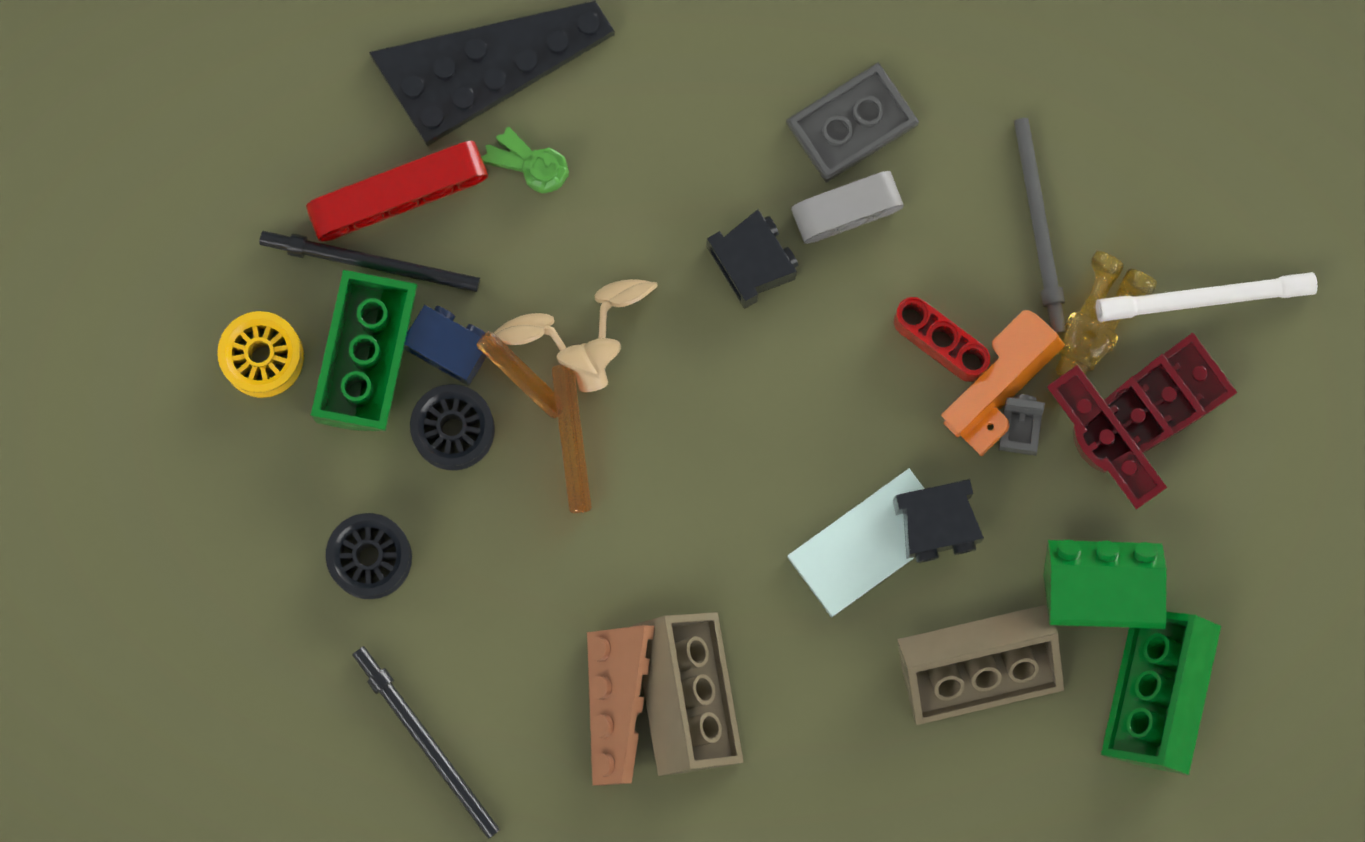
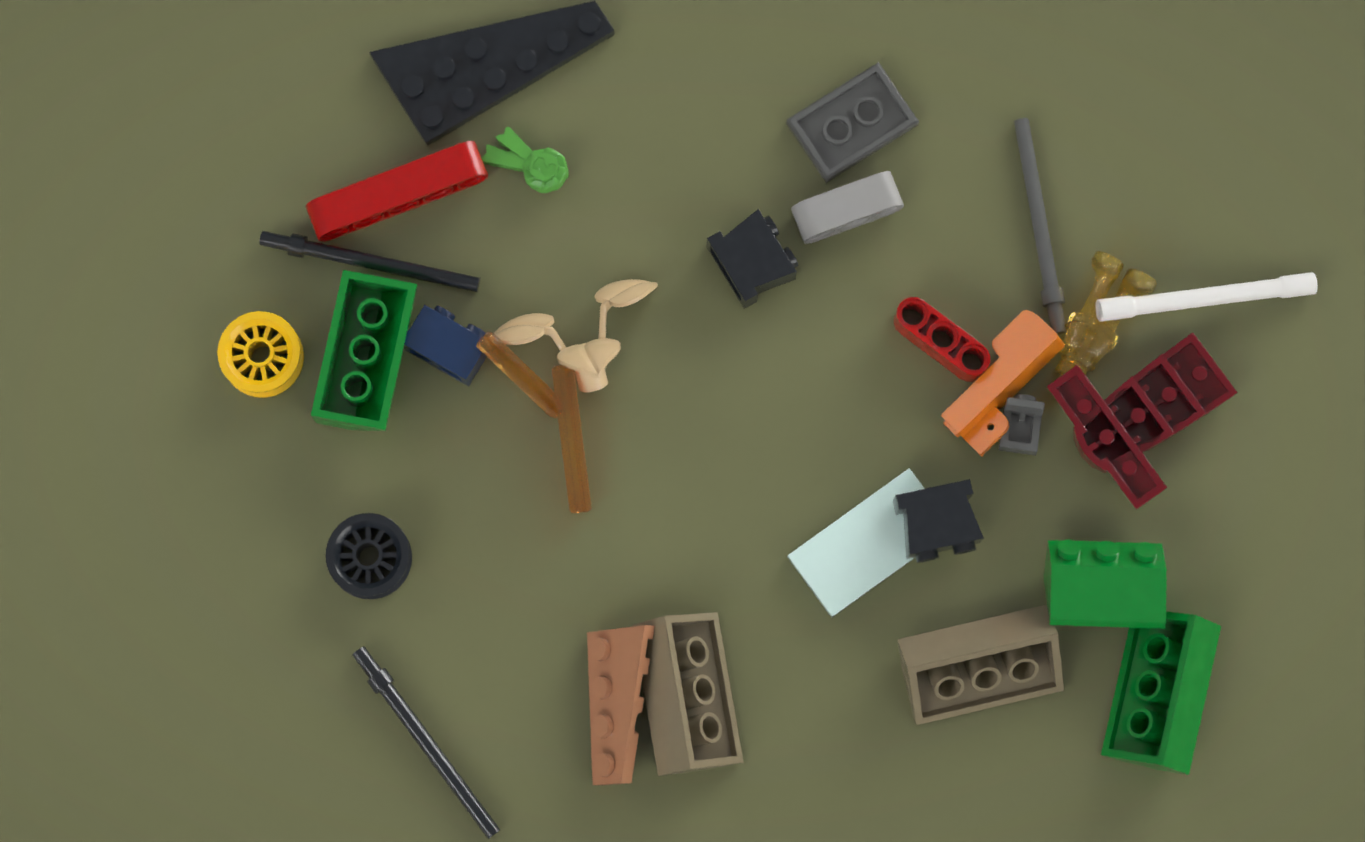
black wheel [410,384,495,471] -> none

